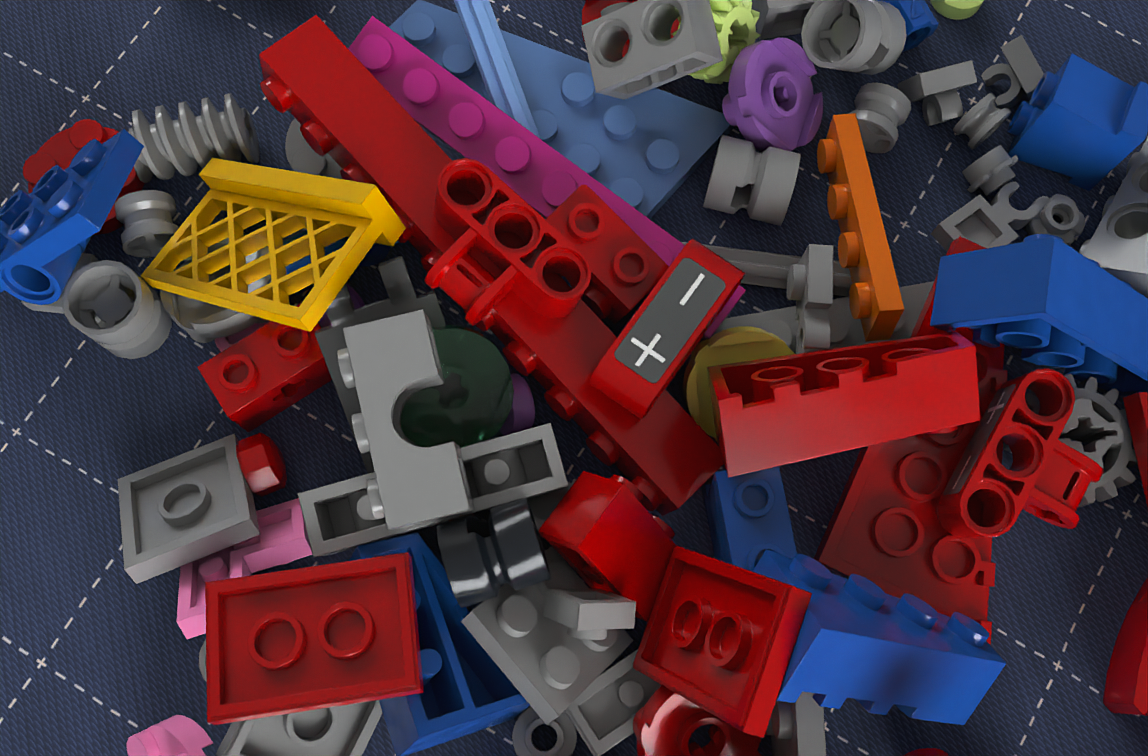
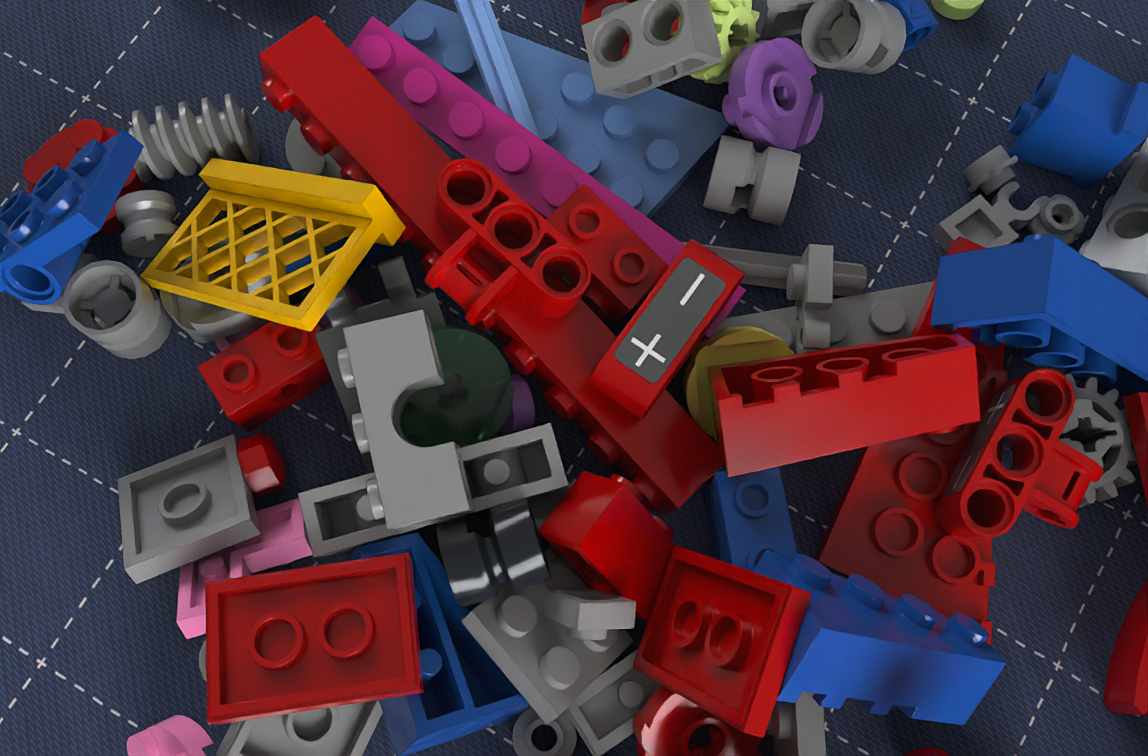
orange plate [817,113,904,341] -> none
light grey wheel [848,82,911,153] -> none
light grey tile [897,60,977,126] -> none
light grey bush [953,93,1011,150] -> none
light grey tile [981,35,1044,109] -> none

